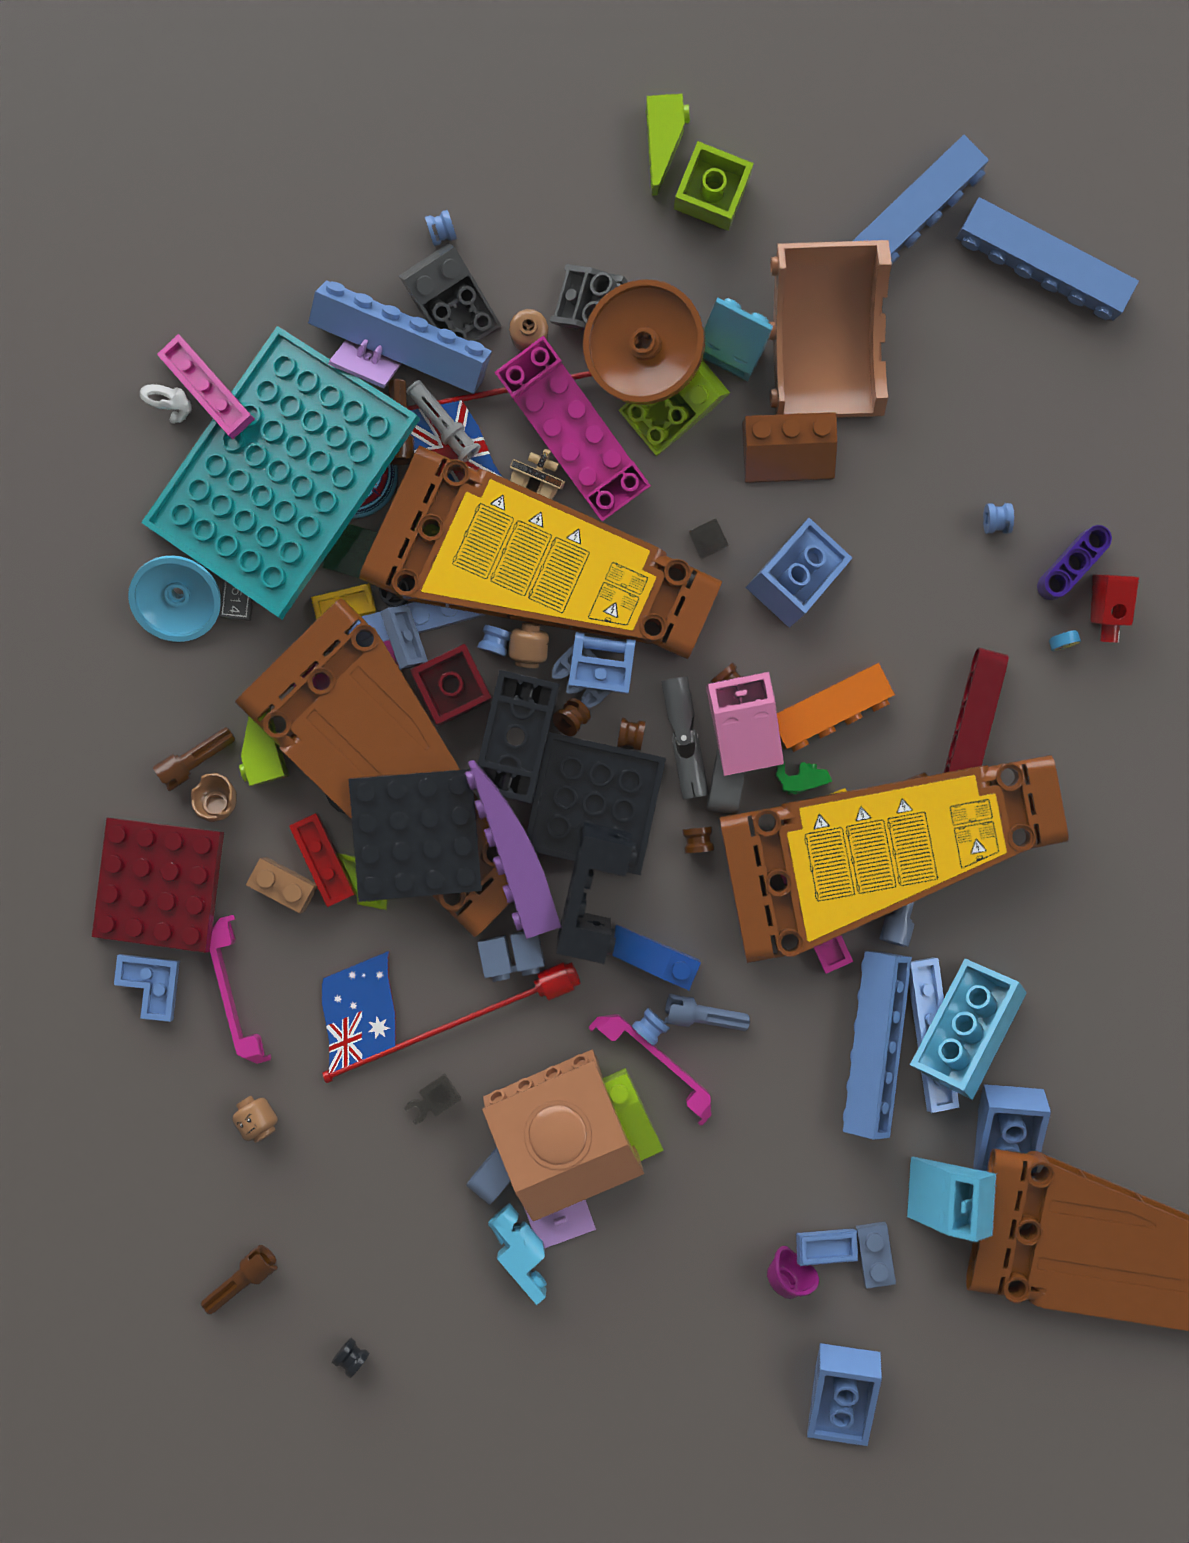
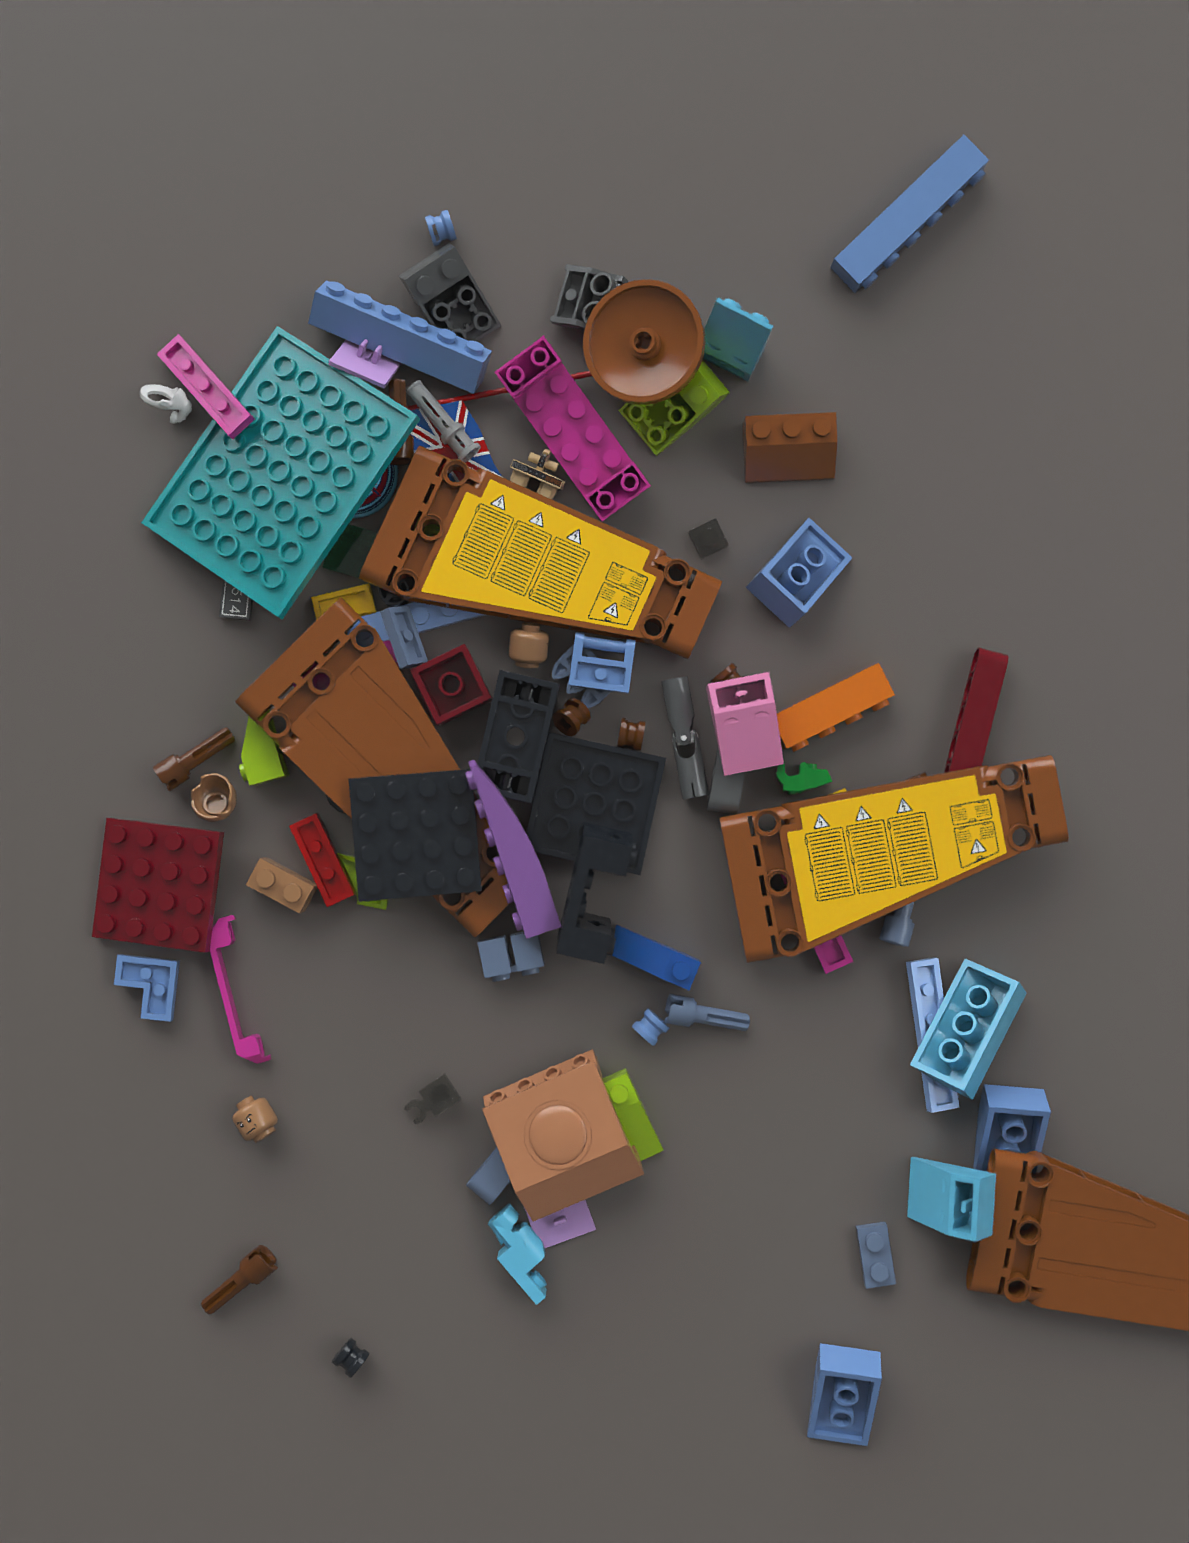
medium azure dish [128,556,221,642] -> none
flag [322,951,581,1083] -> none
medium blue wheel [477,625,511,657] -> none
medium nougat head [509,309,549,351] -> none
dark pink piece [589,1014,711,1125] -> none
lime slope [646,93,690,196] -> none
lime brick [674,141,754,231] -> none
reddish brown wheel [682,826,714,854] -> none
magenta helmet [767,1246,819,1299] -> none
nougat panel [769,240,892,418] -> none
medium blue tile [796,1228,858,1266] -> none
medium blue brick [843,951,912,1140] -> none
medium blue brick [956,197,1139,321] -> none
medium blue wheel [983,503,1014,534] -> none
dark purple beam [1037,525,1112,600] -> none
dark azure tile [1049,630,1081,651] -> none
red torso [1090,574,1139,643] -> none

